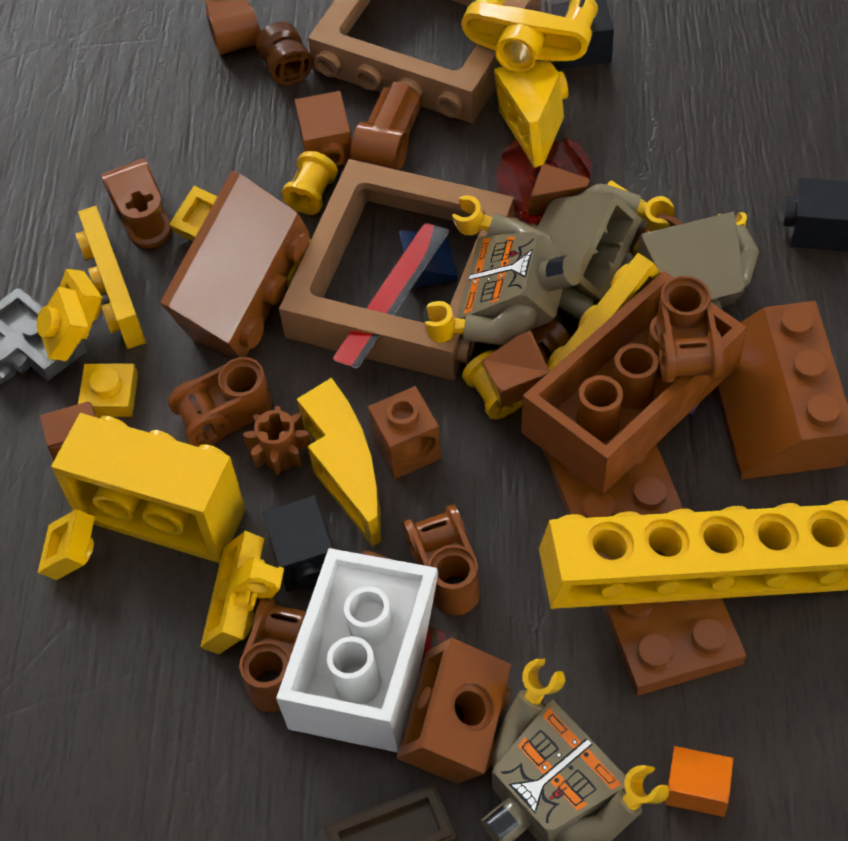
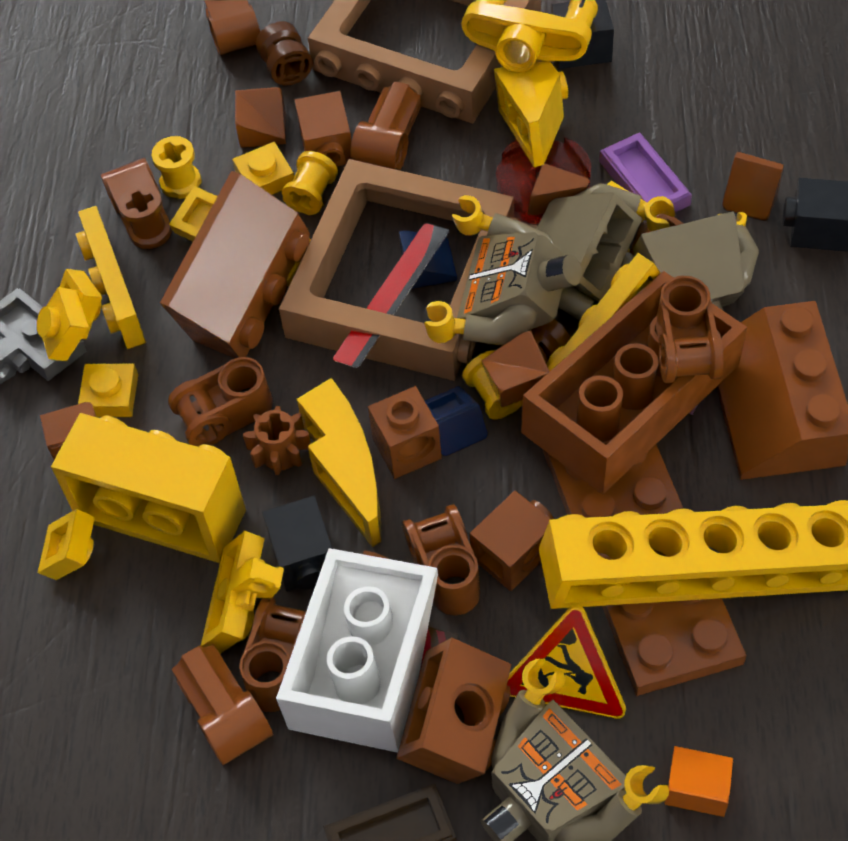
none -> yellow bush [151,136,202,199]
none -> dark orange piece [172,644,273,766]
none -> yellow plate [232,141,294,195]
none -> dark orange slope [235,87,286,148]
none -> dark blue slope [425,386,488,456]
none -> dark orange brick [470,490,554,591]
none -> piece [507,604,626,719]
none -> medium lavender tile [599,132,692,213]
none -> dark orange slope [722,152,784,220]

